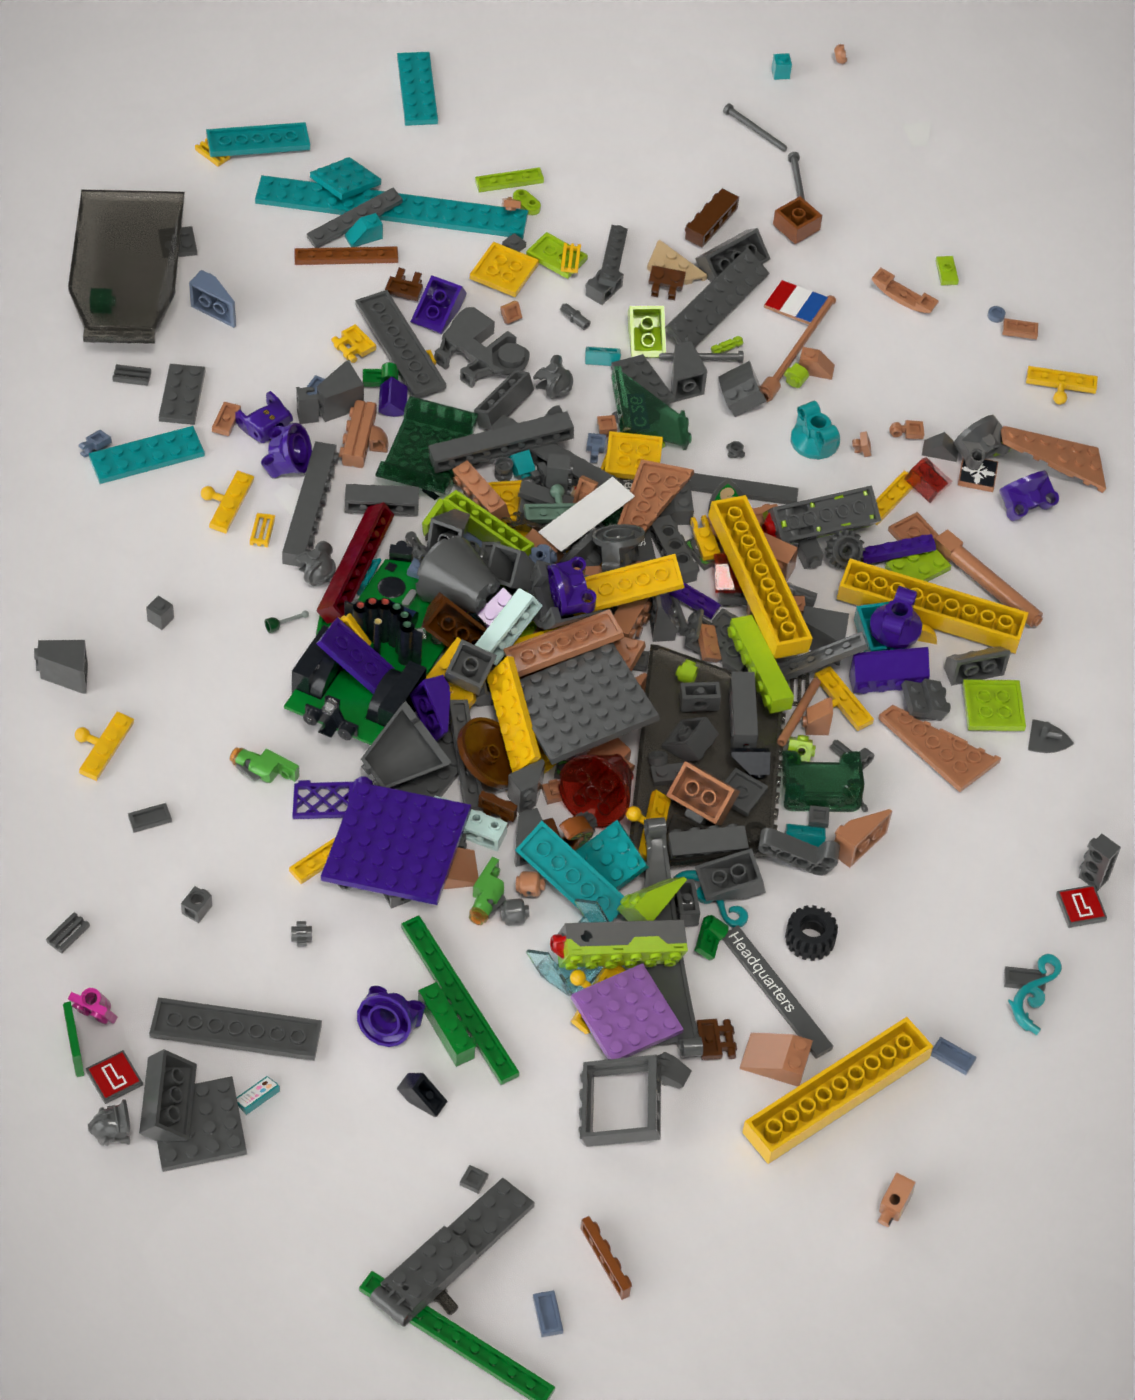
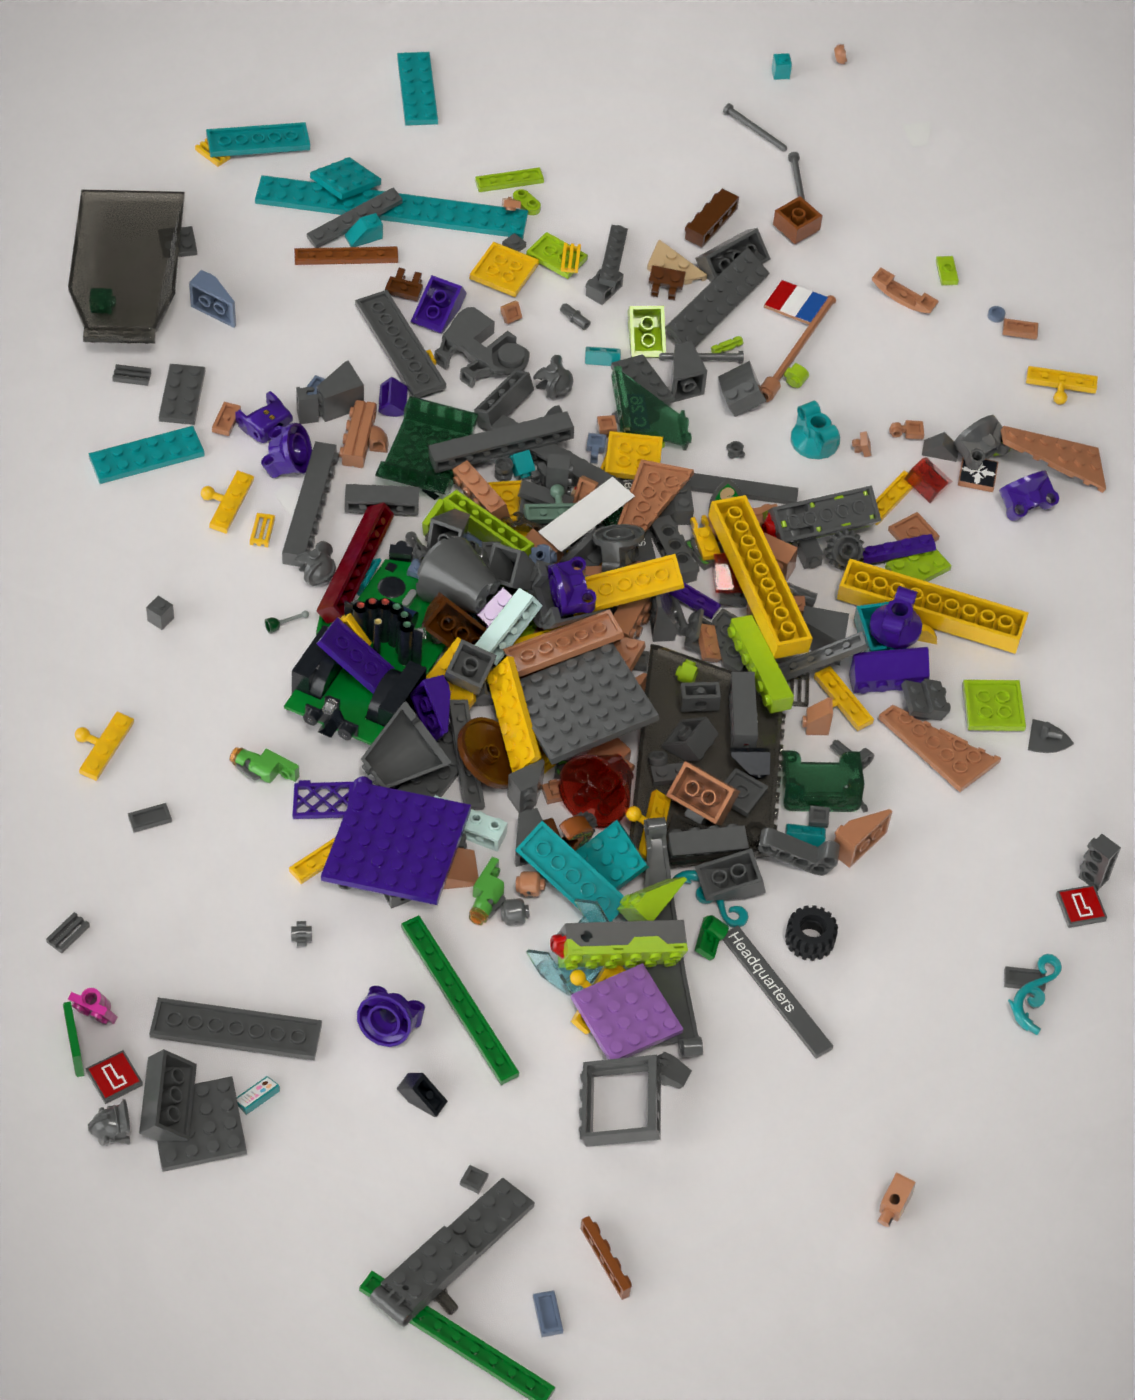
dark grey slope [34,640,88,694] -> none
sand blue plate [78,430,112,457] -> none
dark grey brick [181,886,213,923] -> none
yellow plate [331,324,376,363] -> none
green plate [363,362,398,387] -> none
green brick [418,982,477,1067] -> none
reddish brown plate [478,790,518,828] -> none
dark grey brick [674,879,700,927] -> none
reddish brown plate [696,1019,737,1060] -> none
nougat slope [740,1033,813,1087] -> none
yellow brick [742,1017,933,1164] -> none
nougat piece [777,678,821,746] -> none
lime brick [787,735,816,764] -> none
nougat slope [799,347,835,380] -> none
sand blue tile [931,1037,977,1075] -> none
nougat brick [934,529,1043,627] -> none
dark grey slope [944,646,1011,686] -> none

